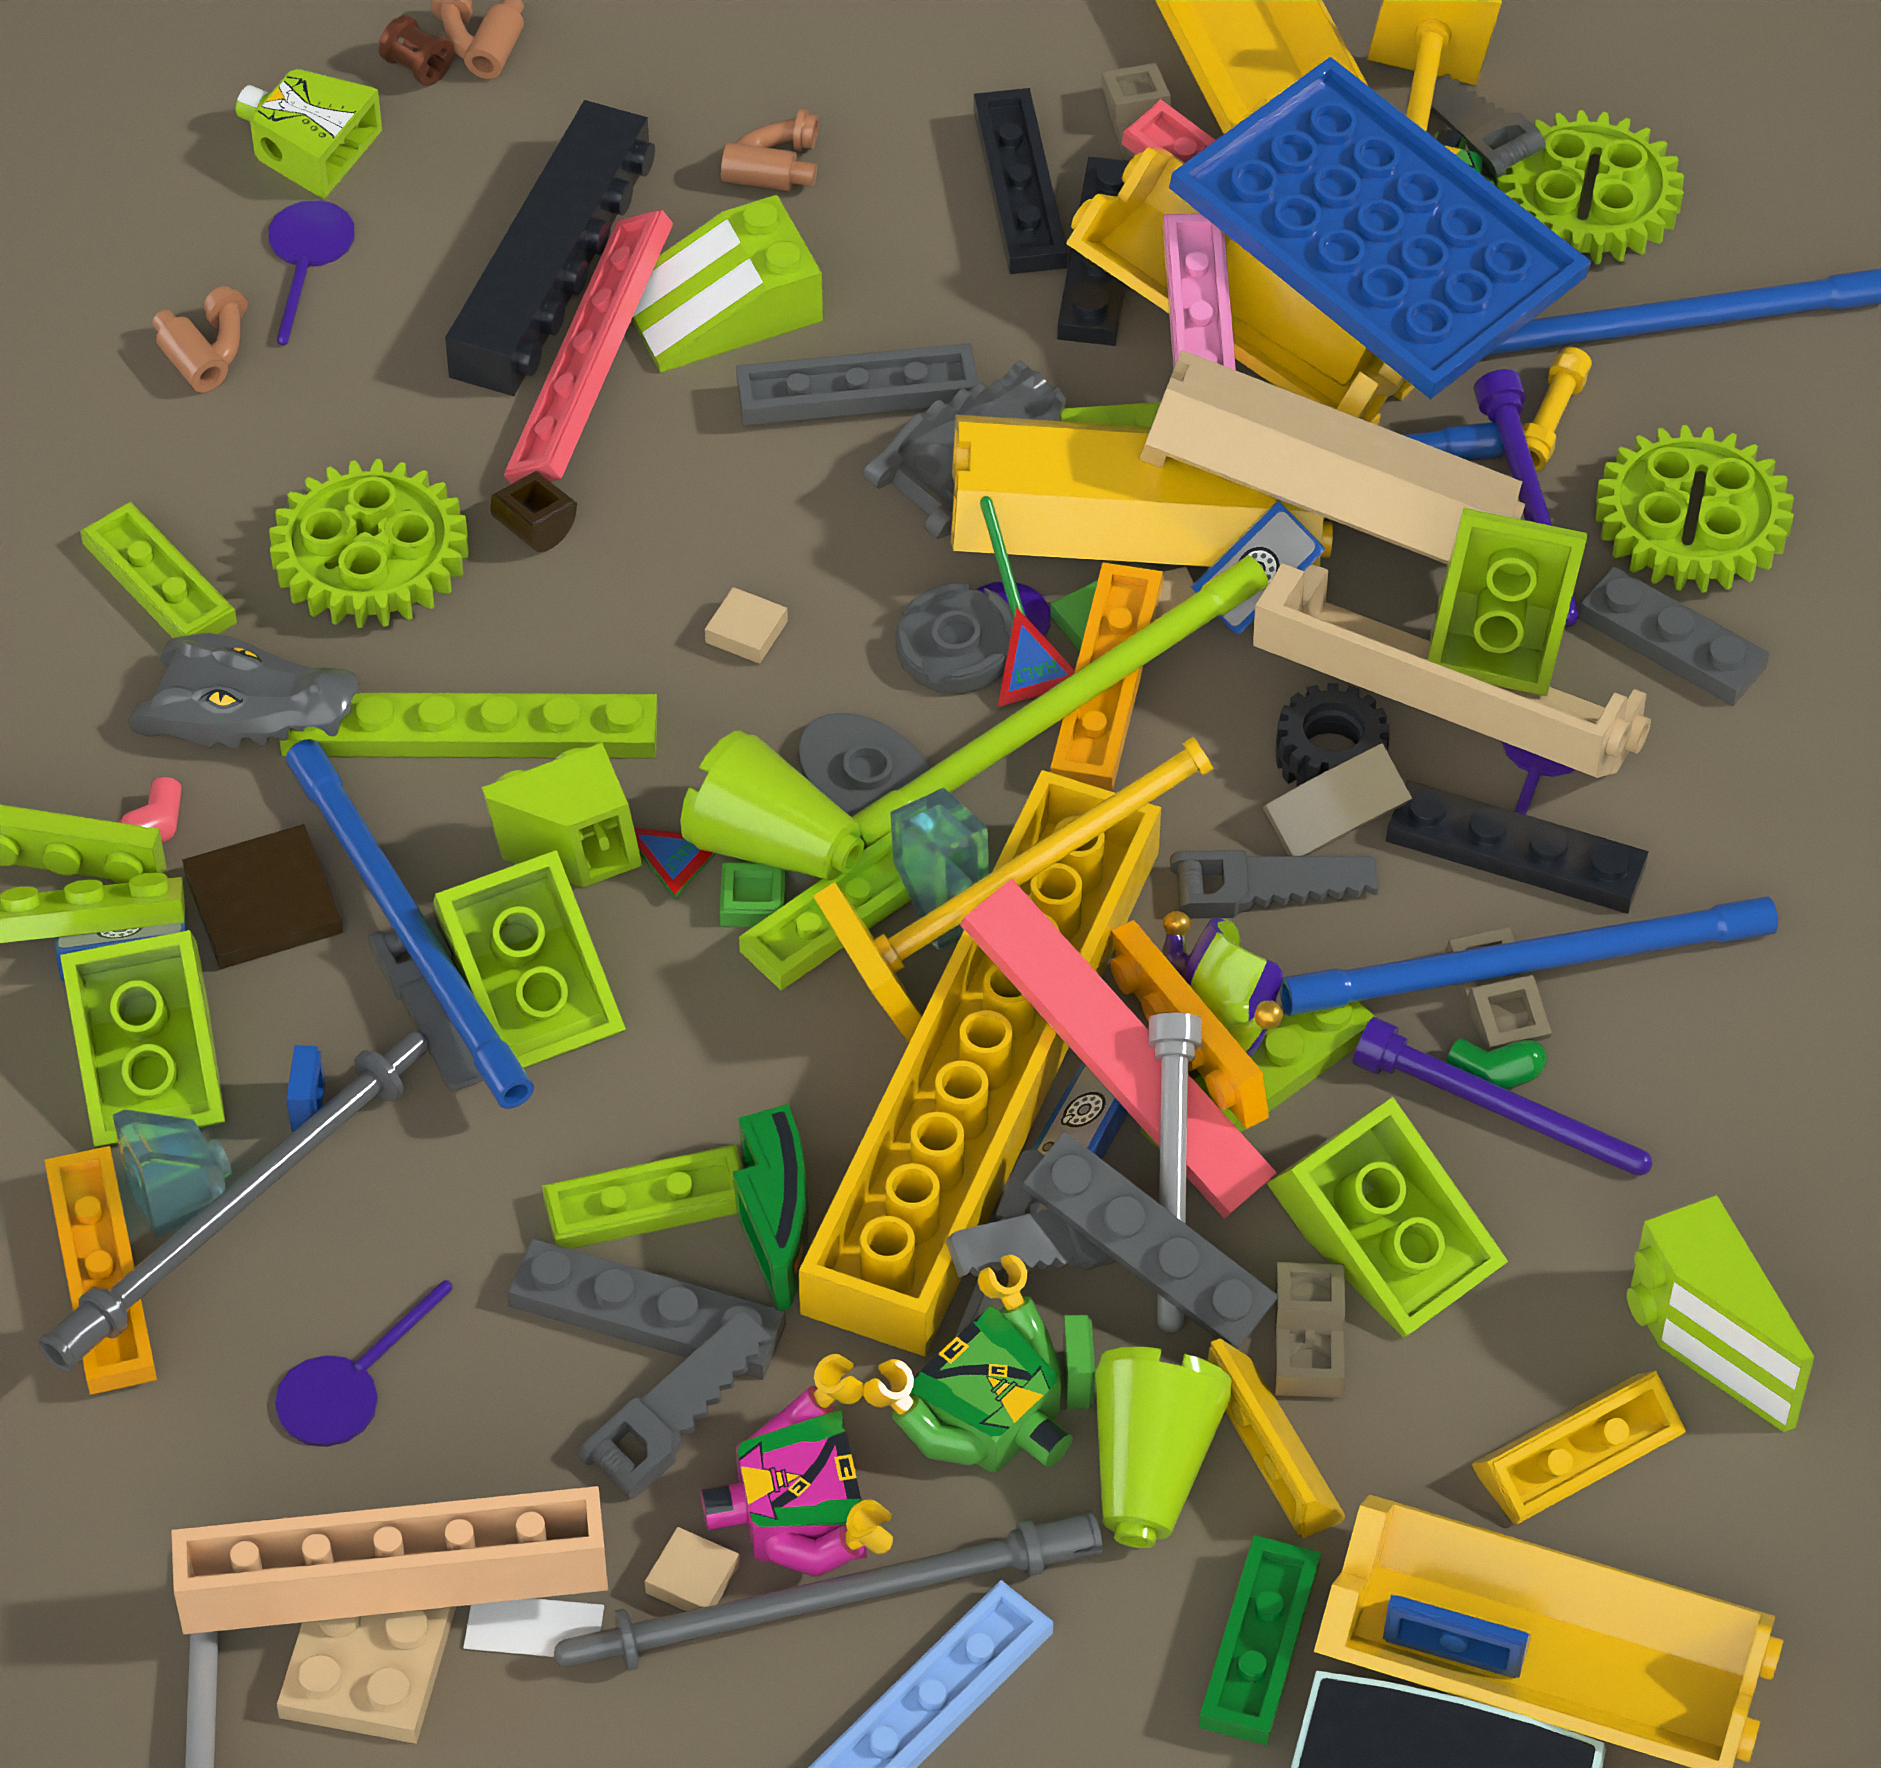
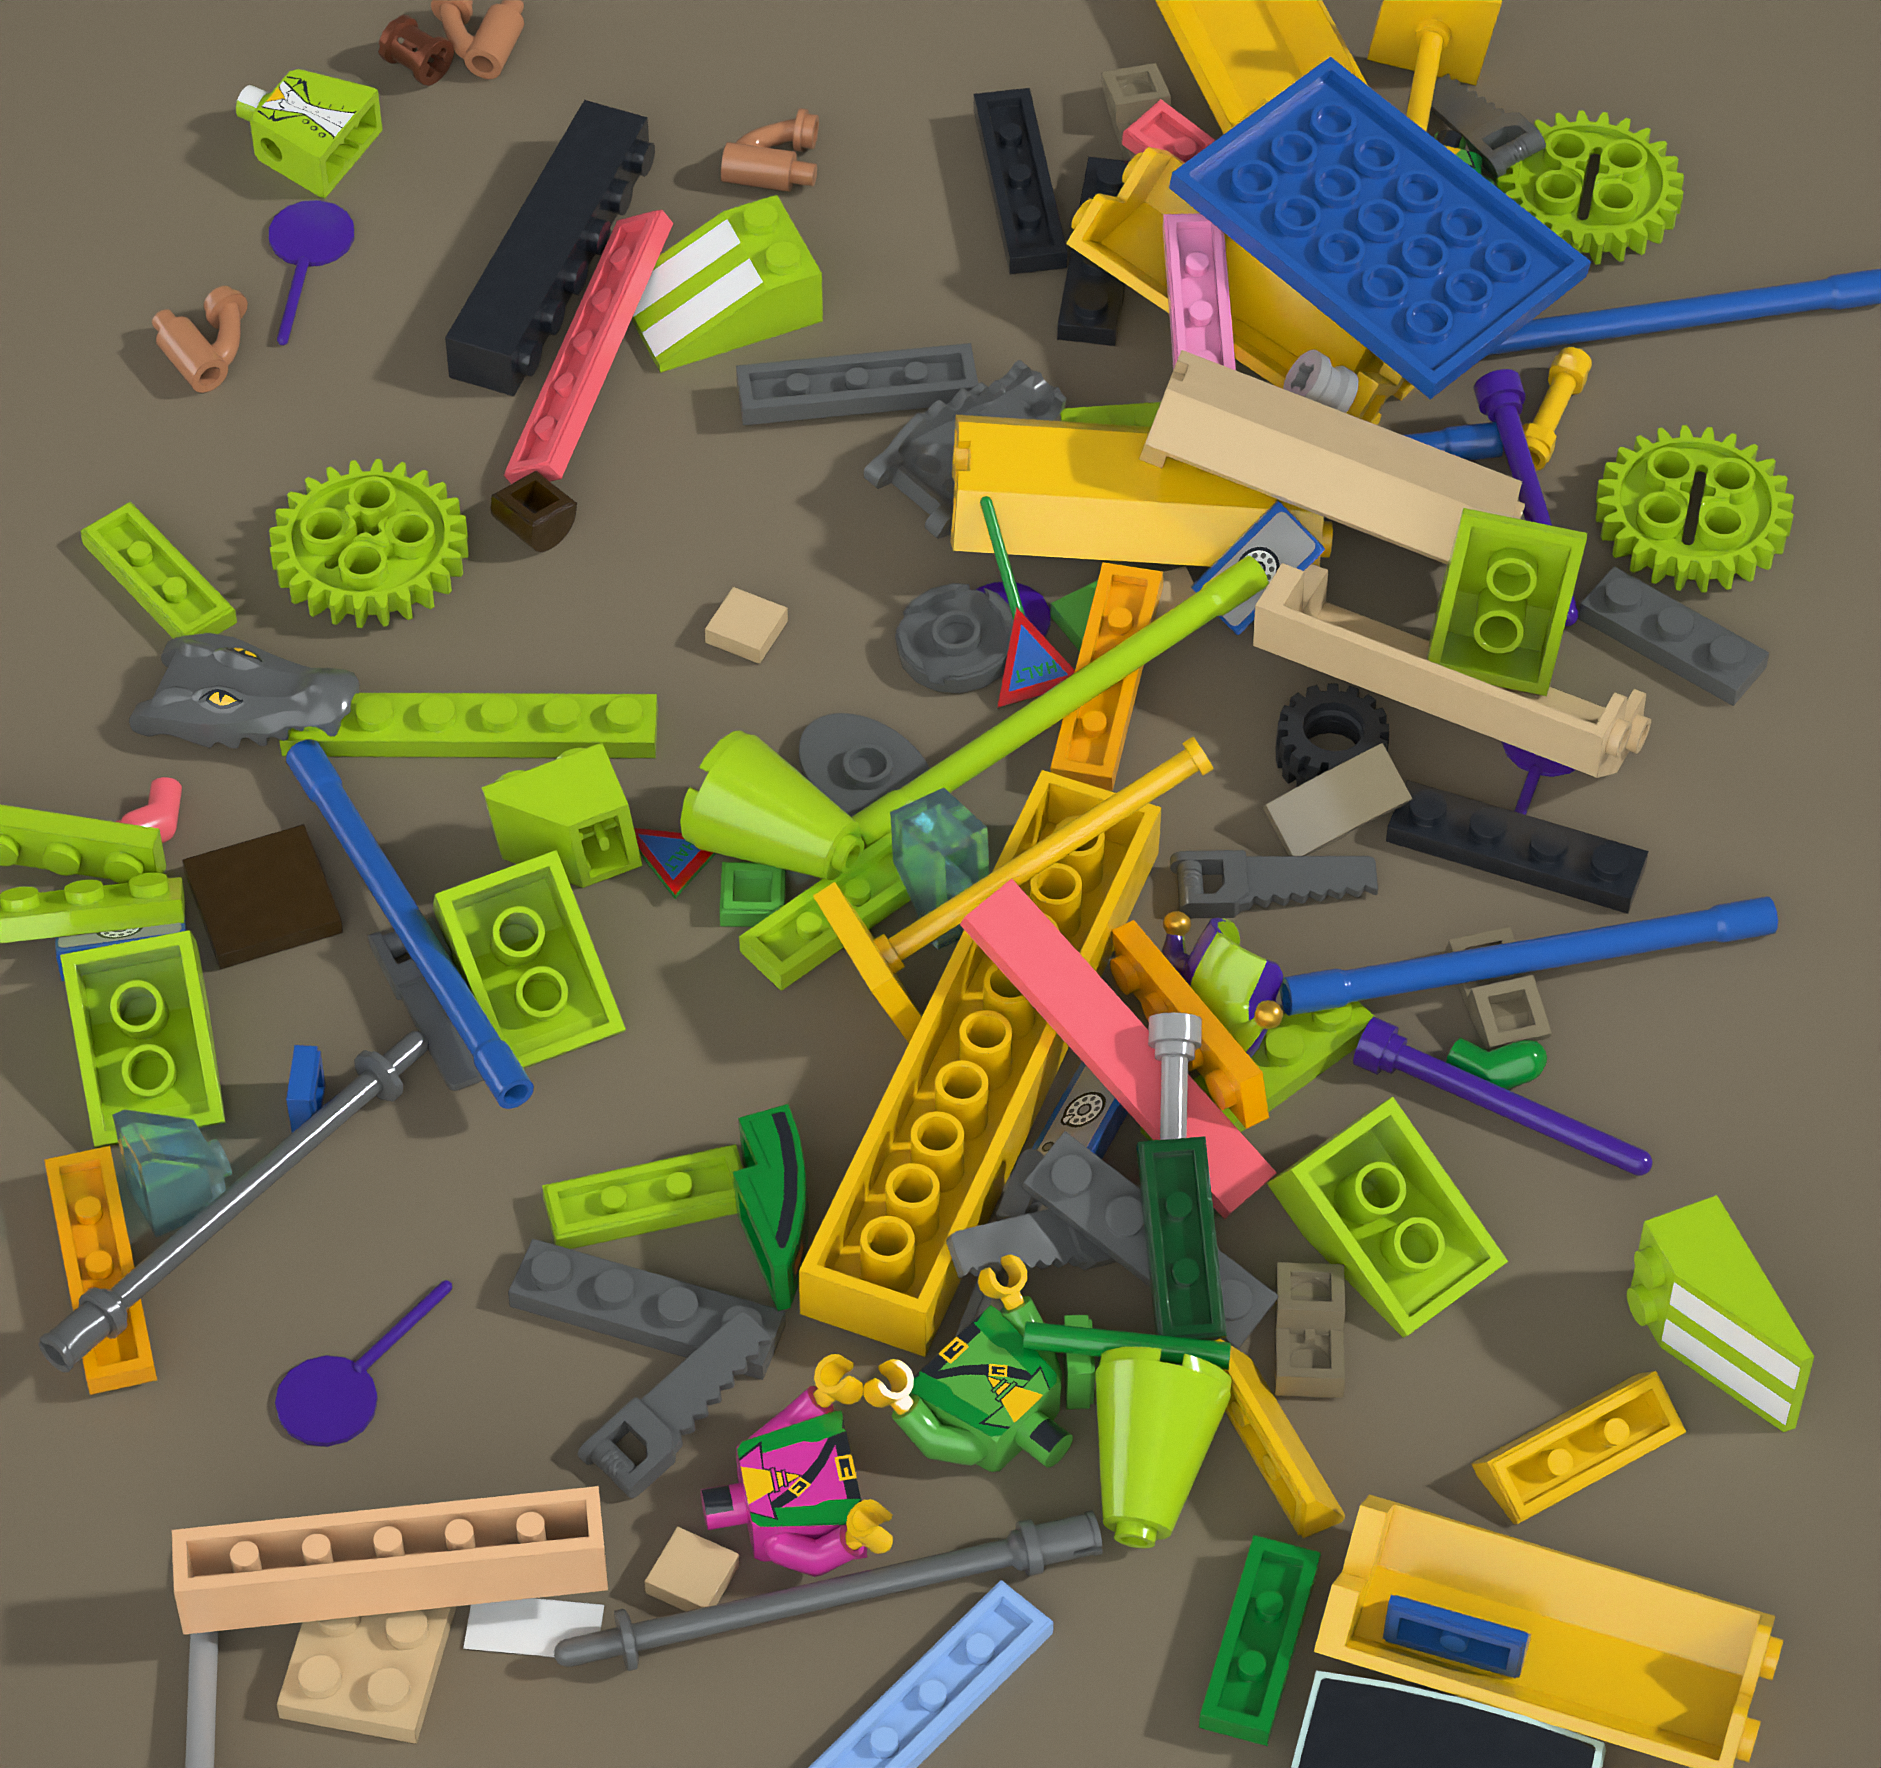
none -> green bar [1023,1321,1231,1370]
none -> dark green tile [1136,1136,1227,1341]
none -> light grey wheel [1283,350,1359,413]

